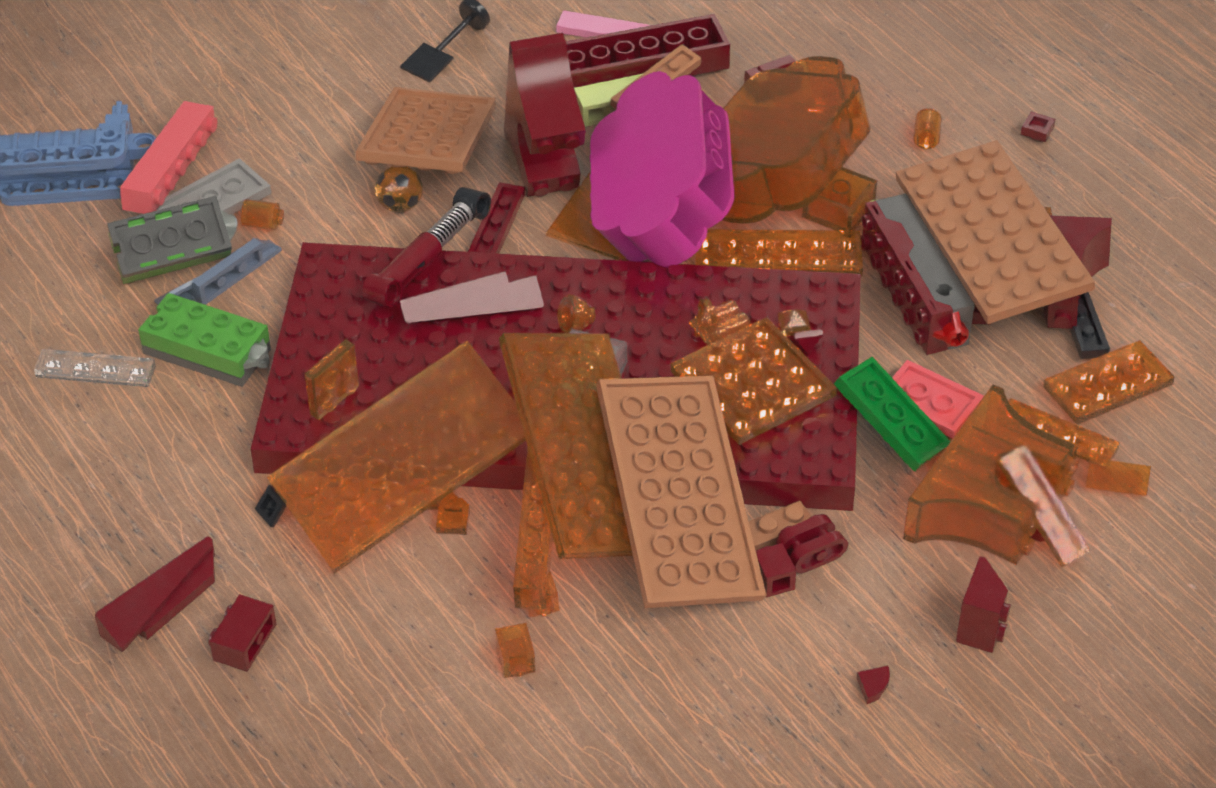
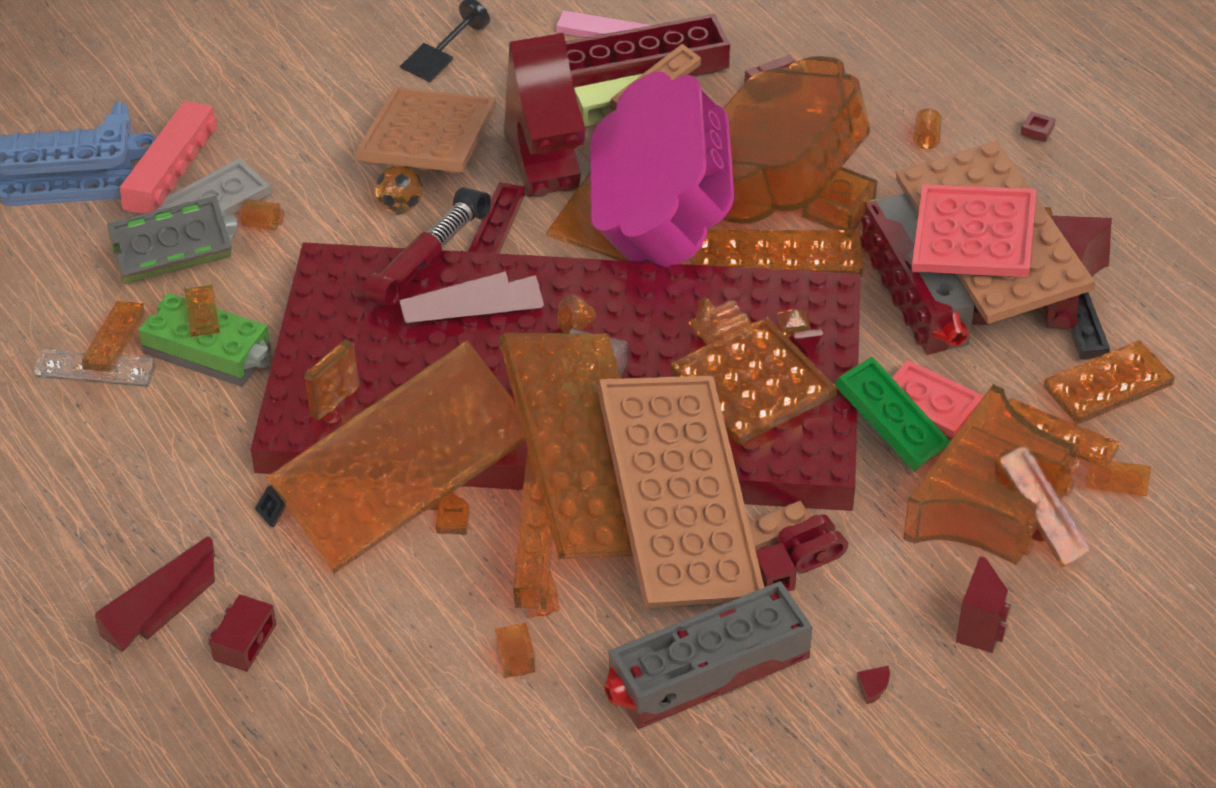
sand blue wedge [154,238,282,305] -> none
none -> clear orange plate [82,301,145,373]
none -> clear orange plate [184,285,220,337]
none -> dark grey piece [604,581,813,729]
none -> coral plate [912,184,1037,277]

